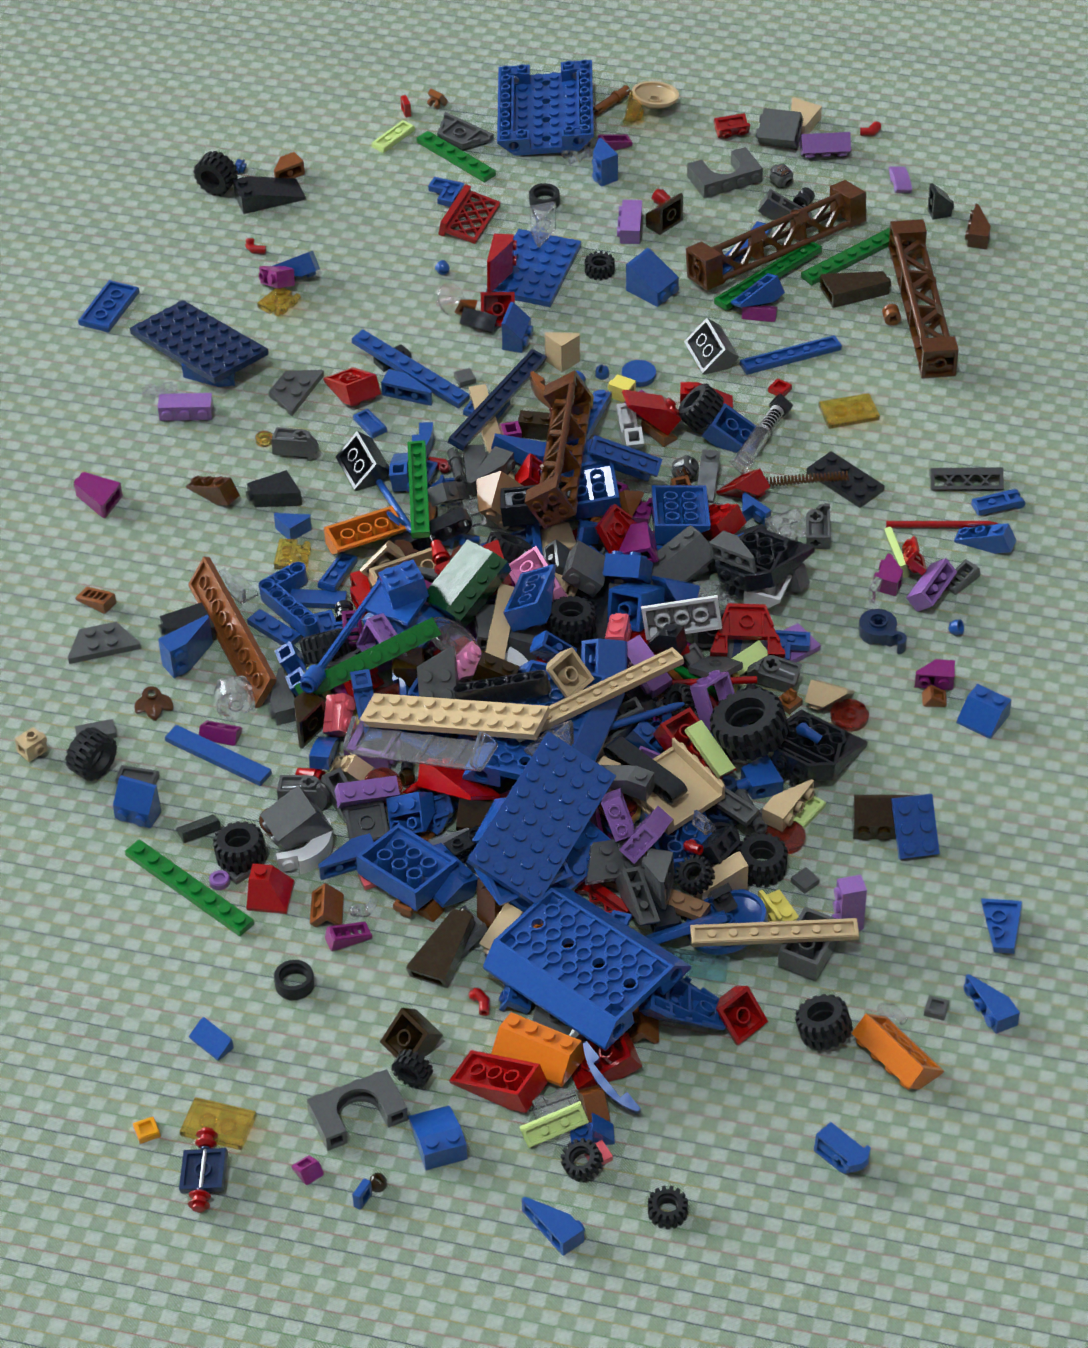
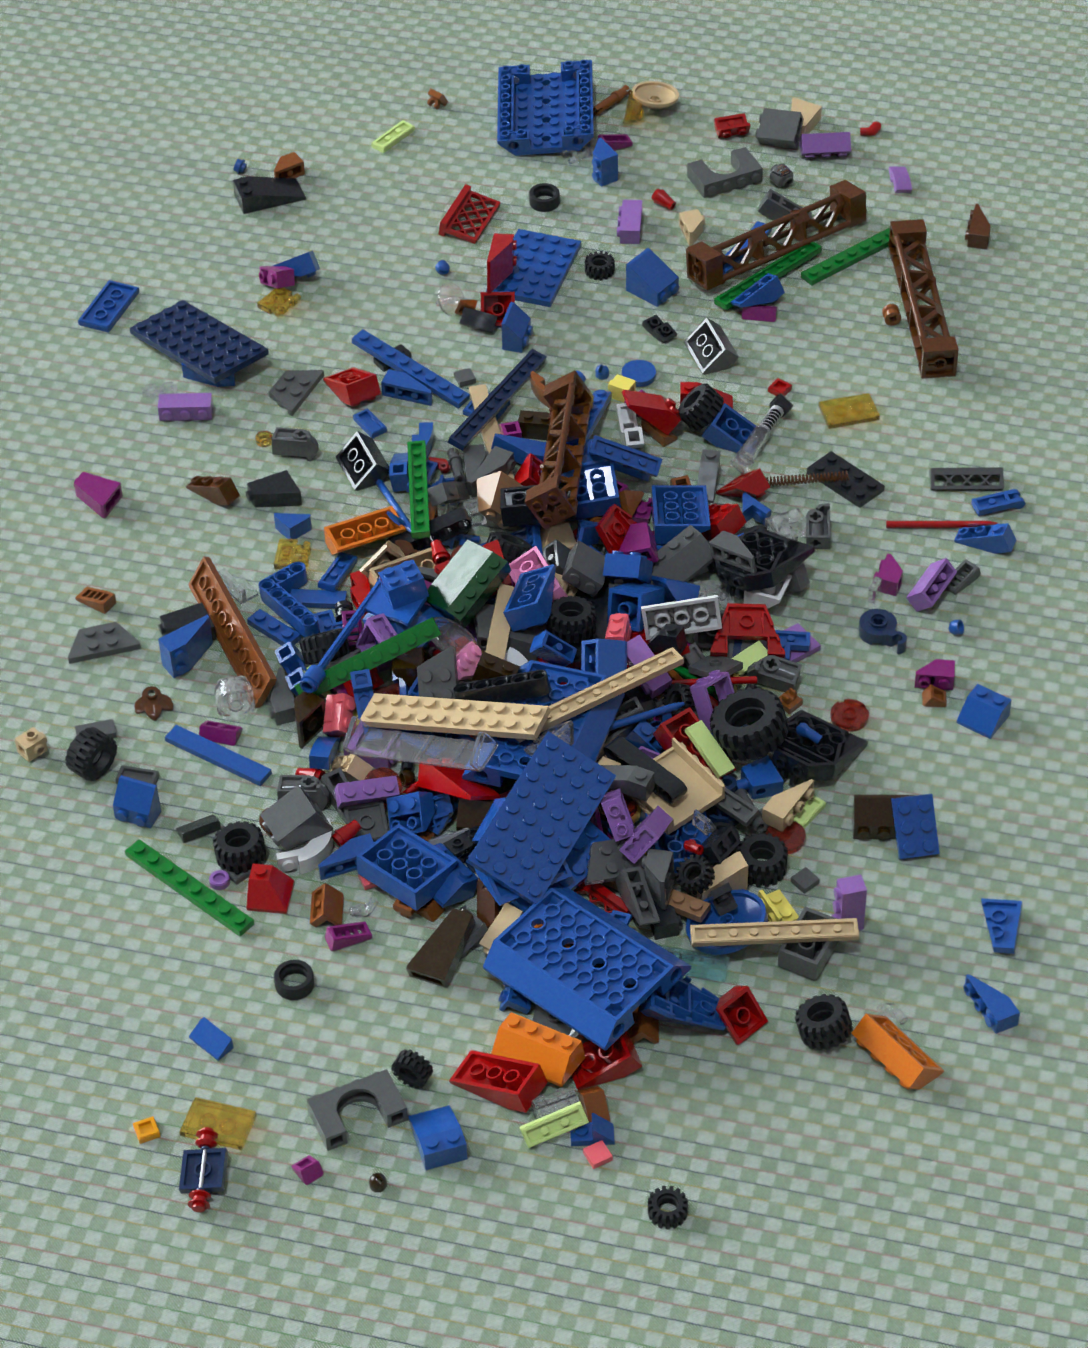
black tyre [193,151,238,196] -> none
red arm [245,238,266,254] -> none
blue tile [352,1178,372,1210] -> none
dark brown slope [380,1008,443,1058] -> none
red tile [400,95,411,118] -> none
green plate [417,131,496,183] -> none
blue plate [428,177,464,207] -> none
dark grey wing [437,112,494,149] -> none
red arm [468,988,490,1016] -> none
blue slope [521,1197,585,1256] -> none
clear slope [530,202,556,247] -> none
tan slope [545,332,580,372] -> none
tan slope [546,647,594,698] -> none
black tyre [561,1138,603,1182] -> none
slope [583,1041,641,1114] -> none
blue tile [645,910,728,945] -> none
dark brown slope [646,193,683,235] -> none
dark grey head [671,455,699,479] -> none
blue tile [739,335,842,375] -> none
black wheel [793,187,815,207] -> none
tan slope [805,680,855,710] -> none
blue piece [814,1122,871,1174] -> none
dark brown slope [820,271,891,308] -> none
yellowish green tile [884,527,910,579] -> none
red bracket [902,536,927,575] -> none
dark grey tile [923,995,950,1021] -> none
black slope [927,183,954,220] -> none
none -> red cone [332,819,362,847]
none -> black slope [642,314,677,342]
none -> tan slope [679,209,705,246]

